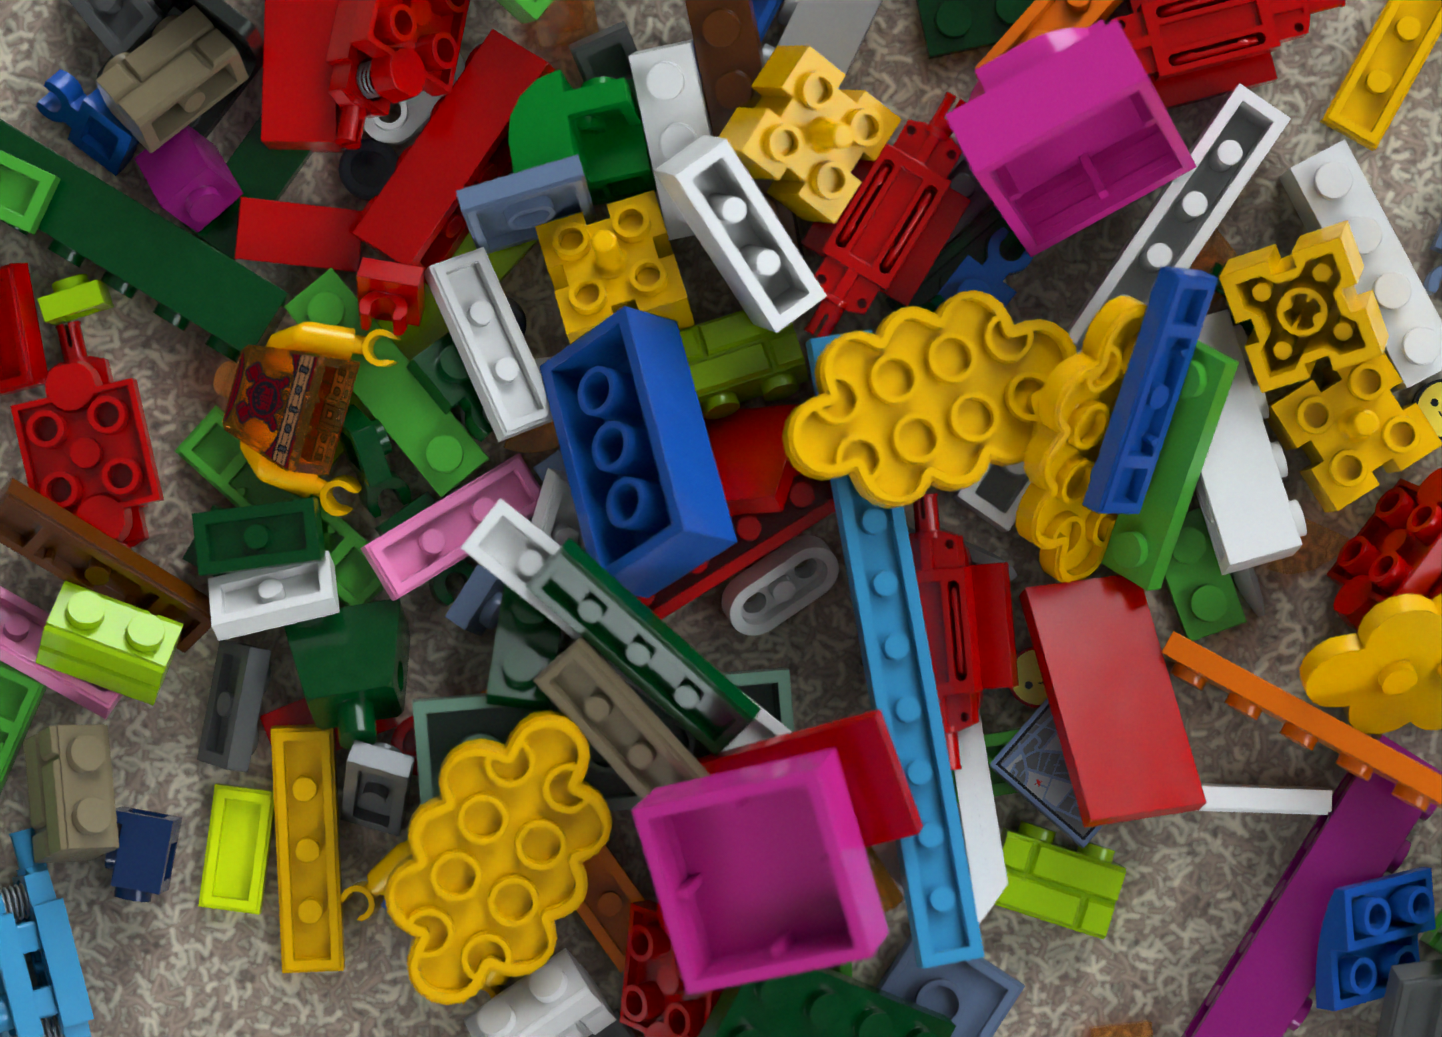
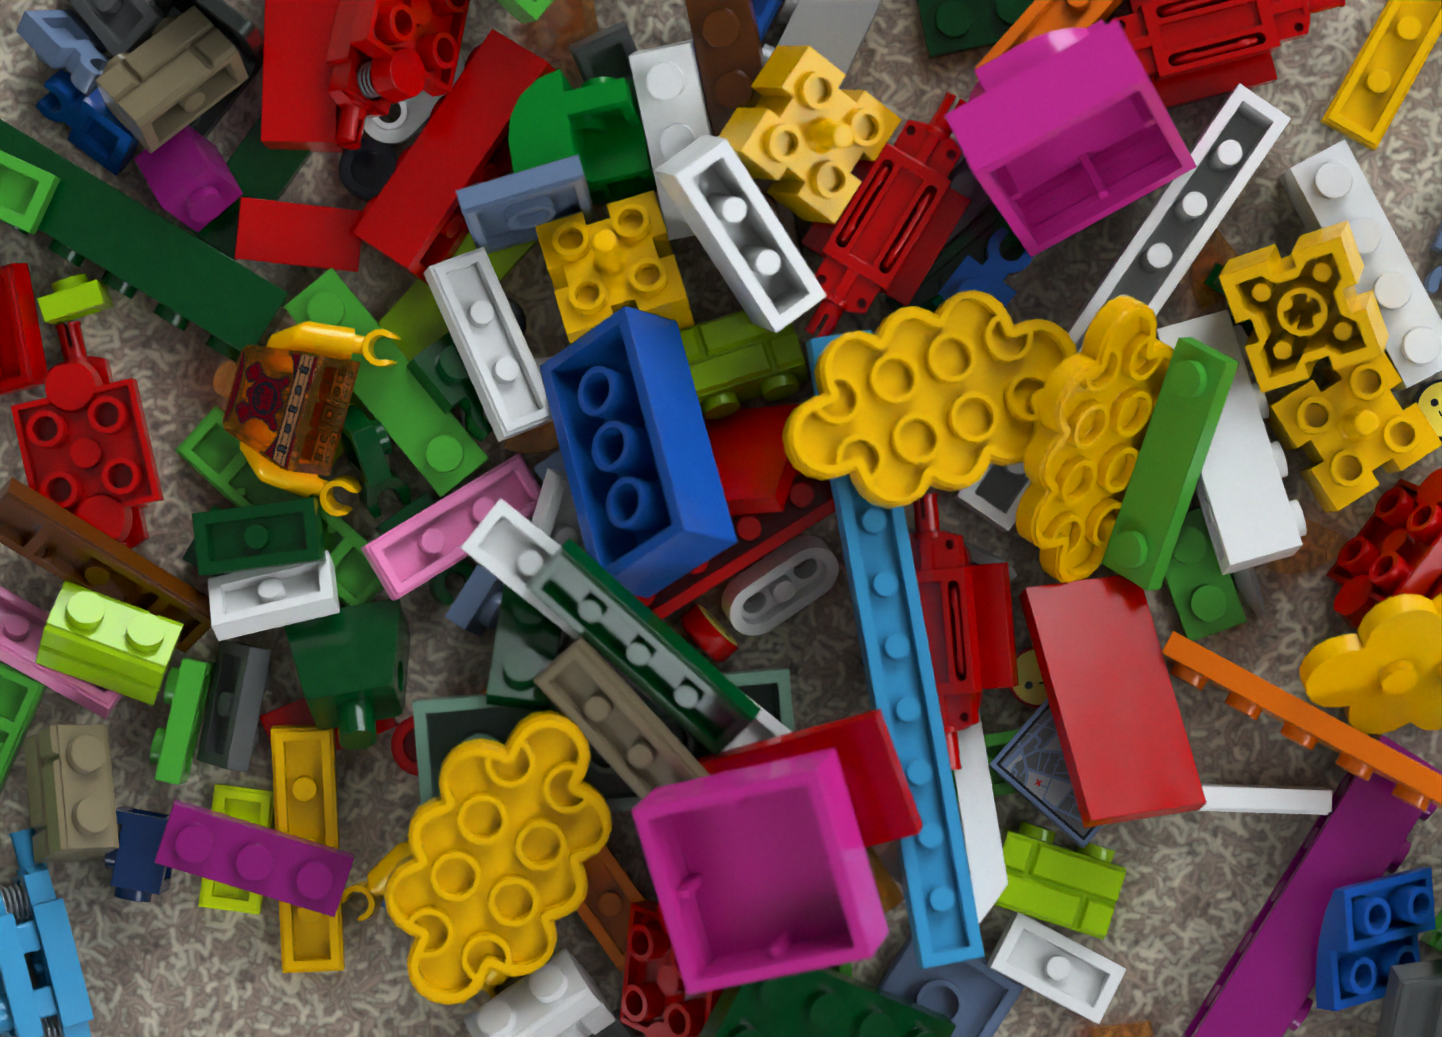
dark grey plate [340,740,415,836] -> none
red tile [356,257,425,336] -> none
blue plate [1082,266,1218,514] -> none
none -> sand blue plate [16,10,112,94]
none -> bright green plate [149,657,215,785]
none -> magenta plate [154,799,354,917]
none -> red tile [681,603,740,663]
none -> white plate [986,911,1126,1024]

